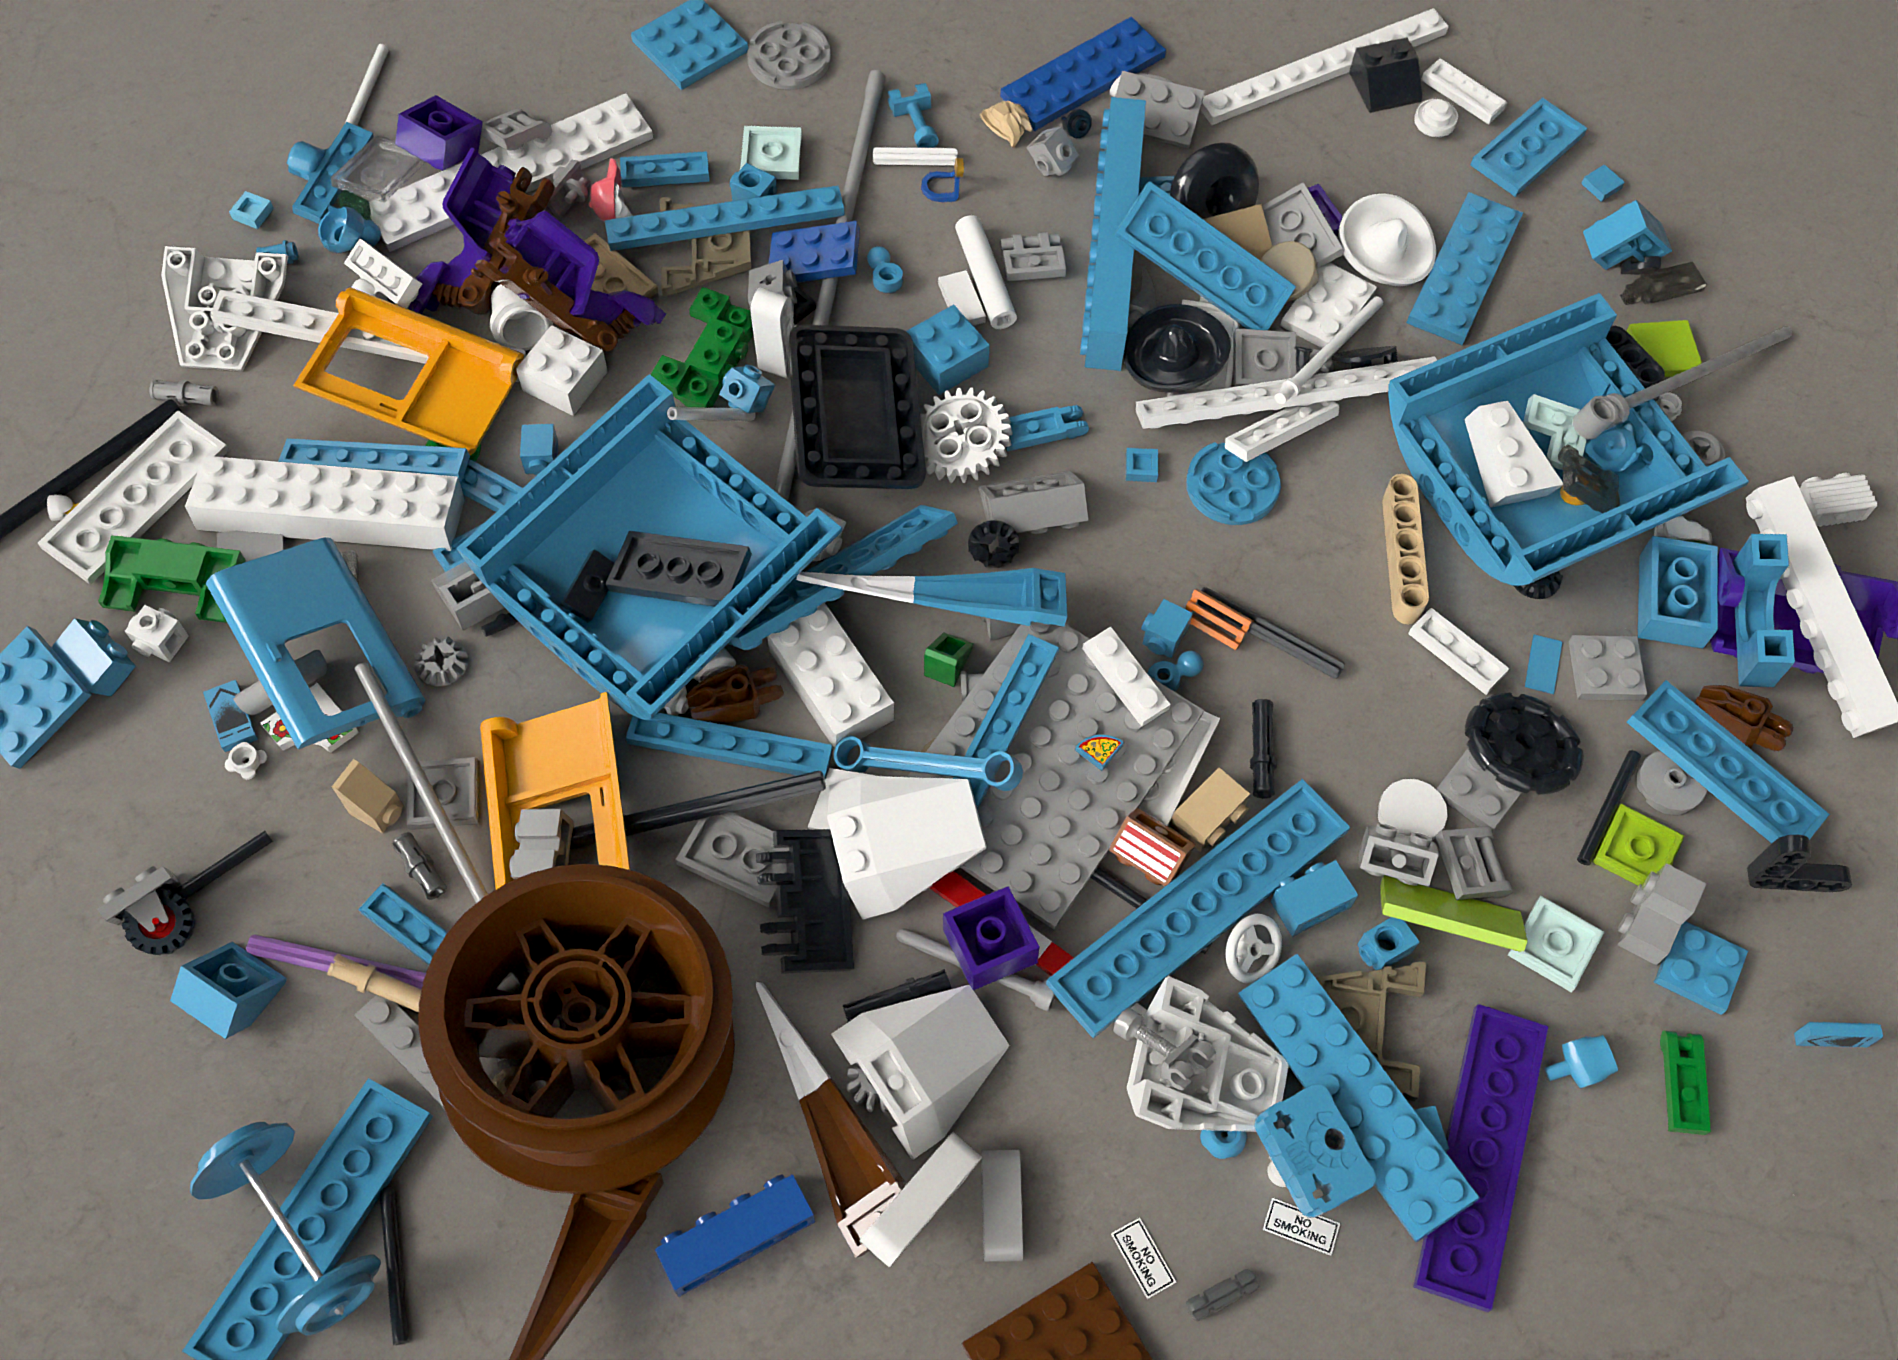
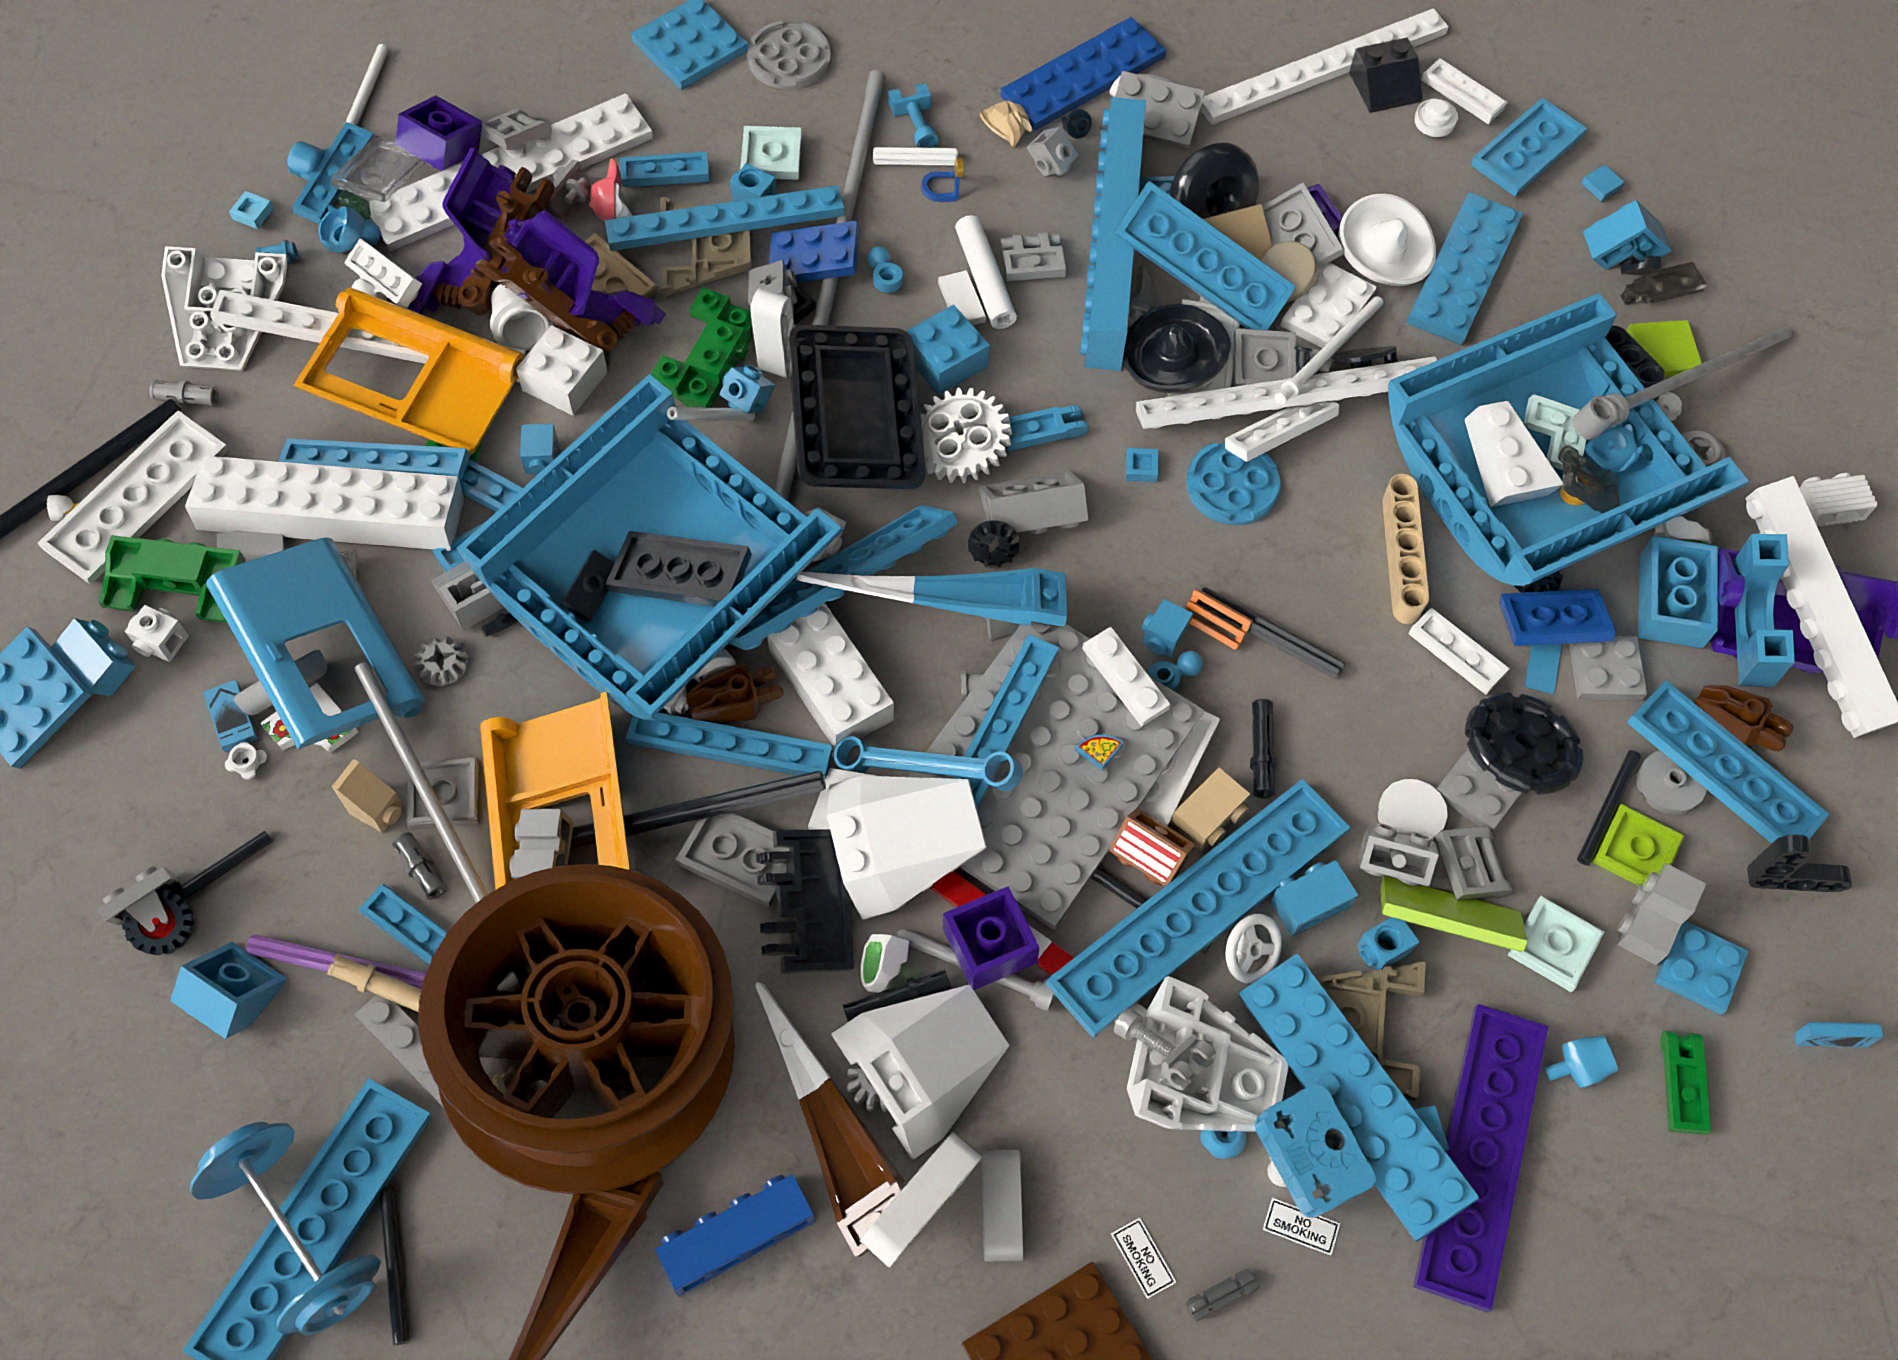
green slope [924,632,974,687] -> none
none -> white rock [861,934,910,993]
none -> blue plate [1499,589,1616,646]

